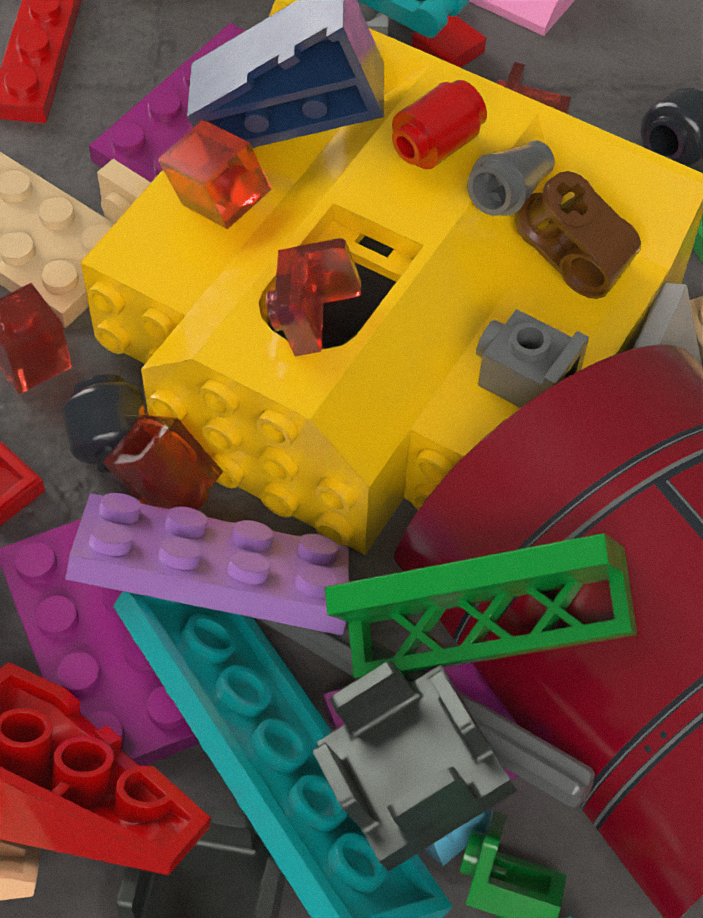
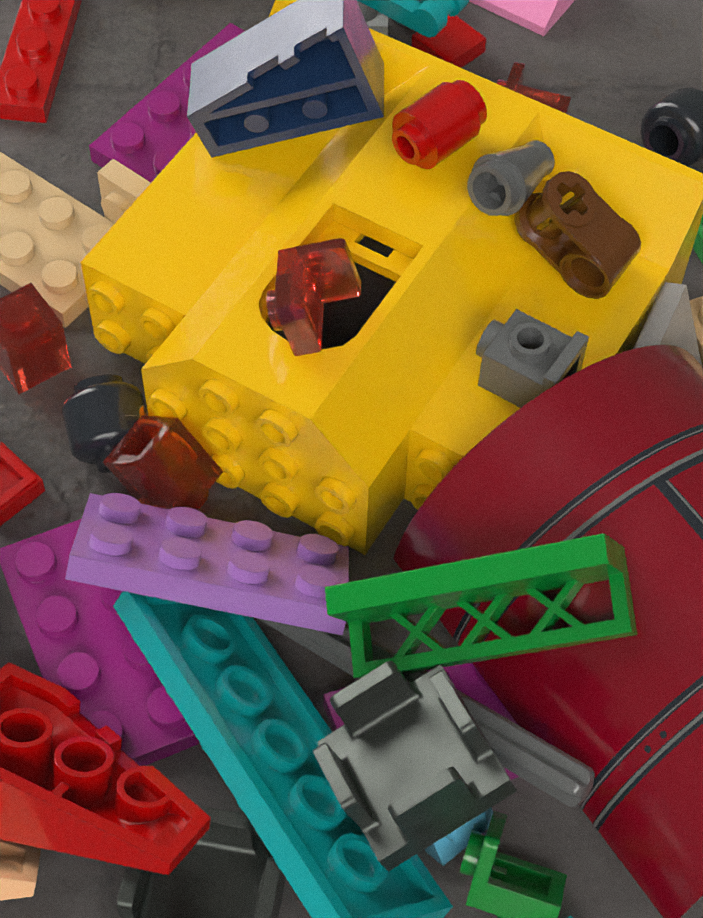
clear red brick [158,120,272,230] -> none

